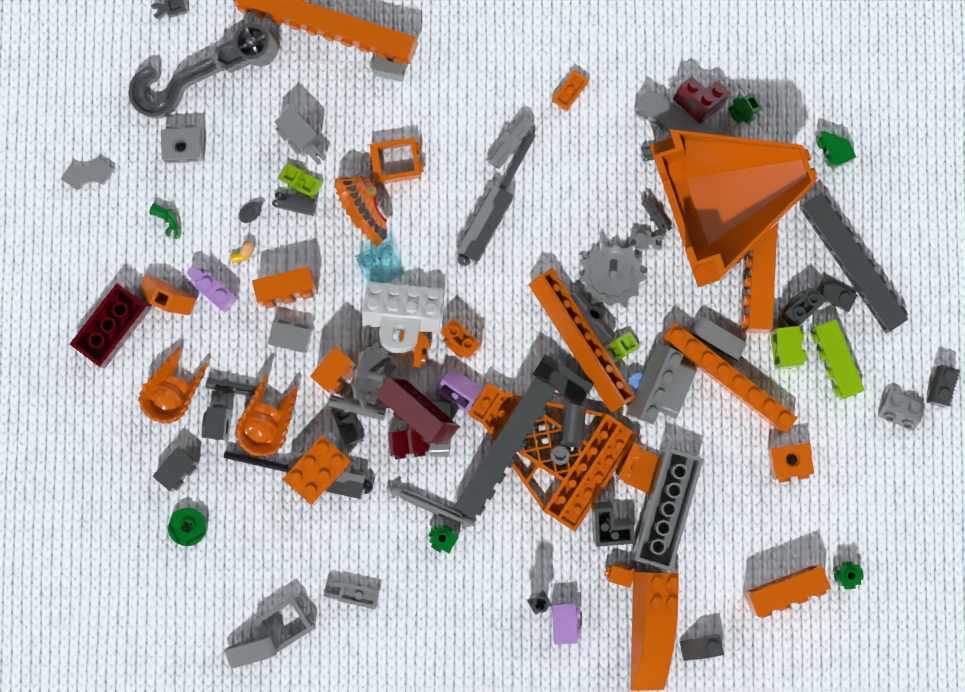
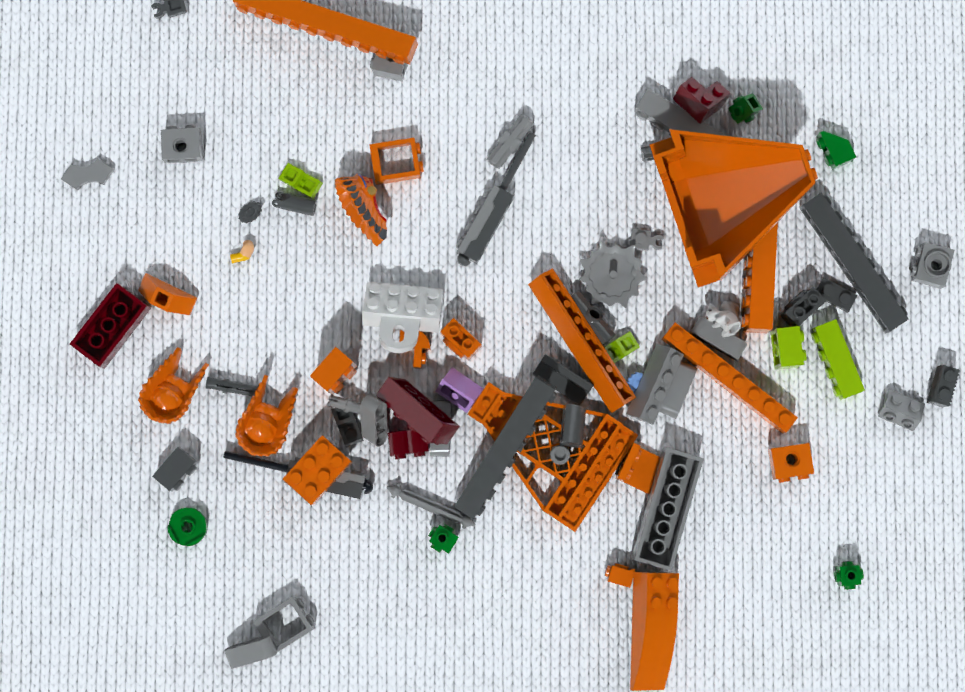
flat silver piece [128,23,278,119] -> none
green piece [149,203,181,239] -> none
lavender hinge [187,266,237,313] -> none
dark grey brick [201,403,232,441] -> none
orange brick [252,266,317,309] -> none
light grey brick [268,319,312,354] -> none
light grey brick [274,107,326,165] -> none
light grey hinge [323,580,380,609] -> none
light grey piece [351,342,396,410] -> none
clear light blue hinge [355,240,405,283] -> none
dark grey piece [527,590,552,615] -> none
orange plate [551,70,589,112] -> none
lavender brick [552,603,581,645] -> none
dark grey brick [591,501,635,547] -> none
dark grey pin [641,197,672,235] -> none
dark grey slope [679,634,724,661] -> none
orange brick [743,565,831,618] -> none
none -> light grey beam [360,394,388,447]
none -> white animal [705,301,741,337]
none -> light grey brick [910,242,955,289]

